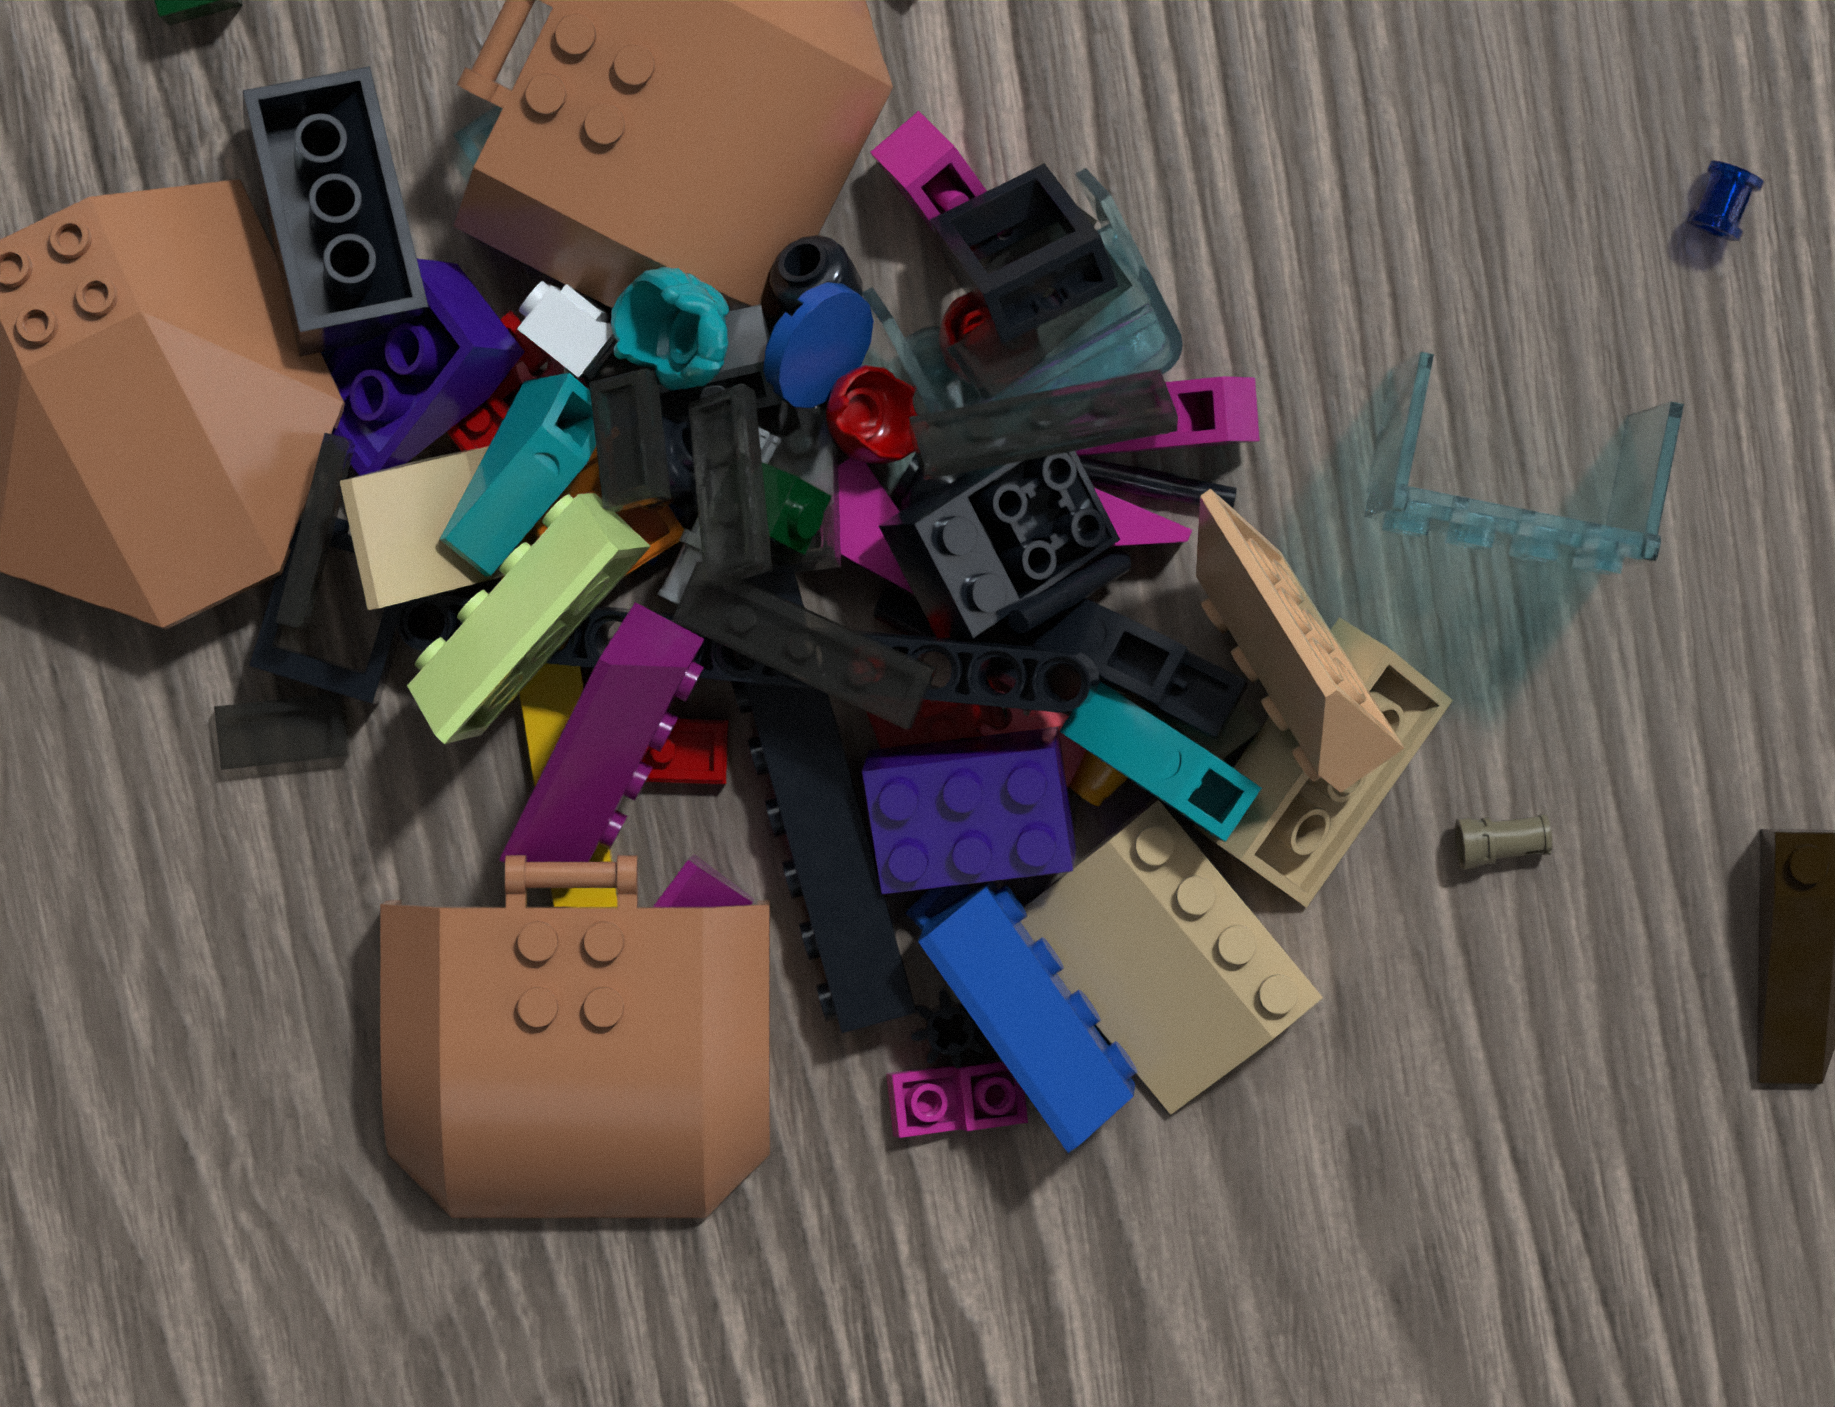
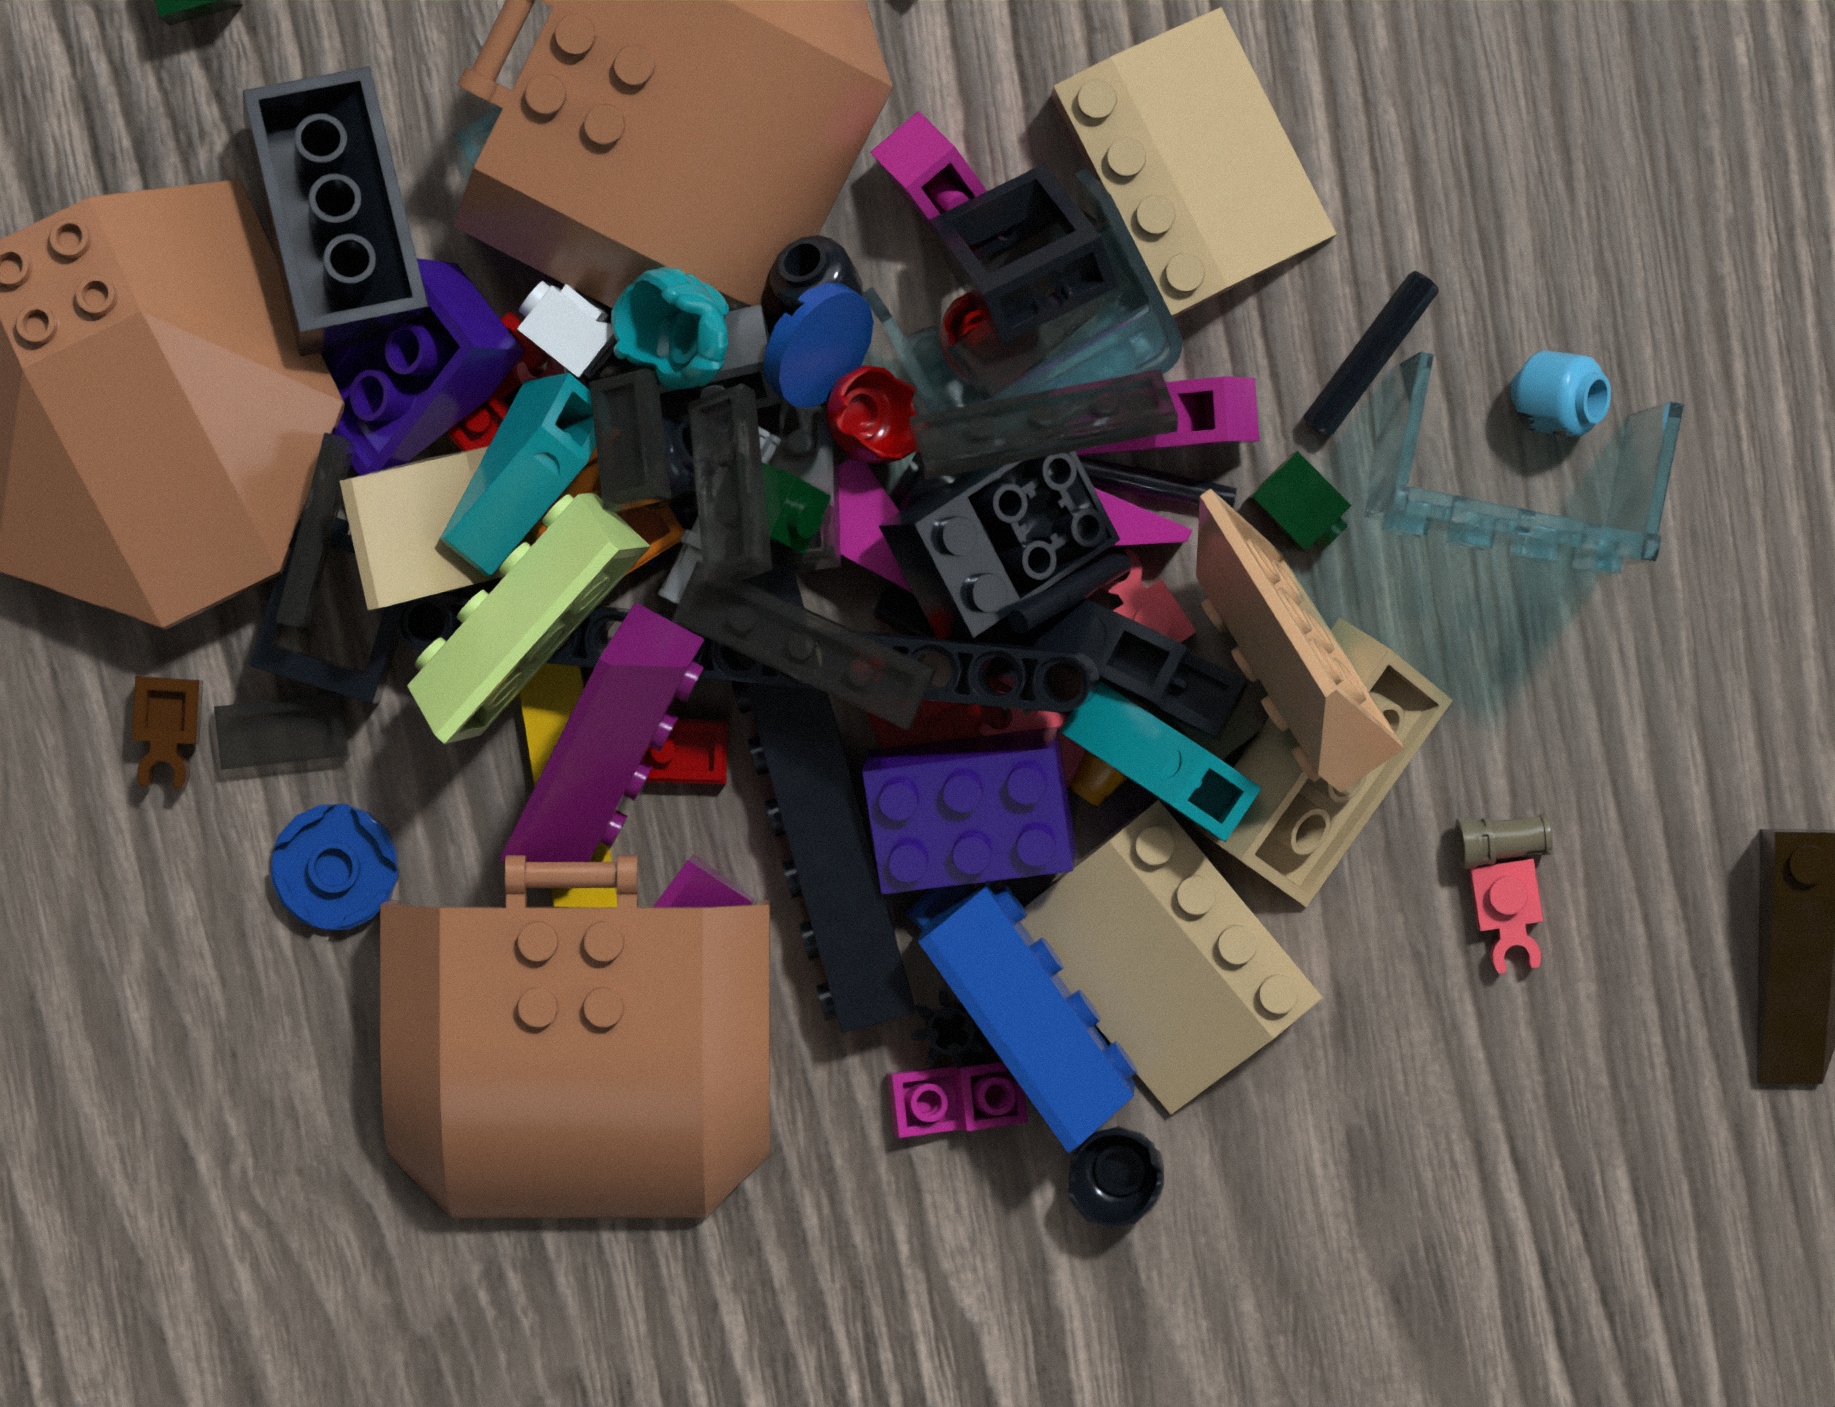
clear blue bush [1686,160,1764,241] -> none
none -> reddish brown plate [132,676,203,788]
none -> blue tile [271,804,399,930]
none -> tan slope [1051,7,1336,322]
none -> black hair [1067,1126,1164,1229]
none -> coral plate [1101,548,1197,643]
none -> dark green brick [1247,451,1352,552]
none -> black axle [1304,271,1439,437]
none -> coral plate [1468,857,1543,974]
none -> medium azure head [1511,350,1611,437]

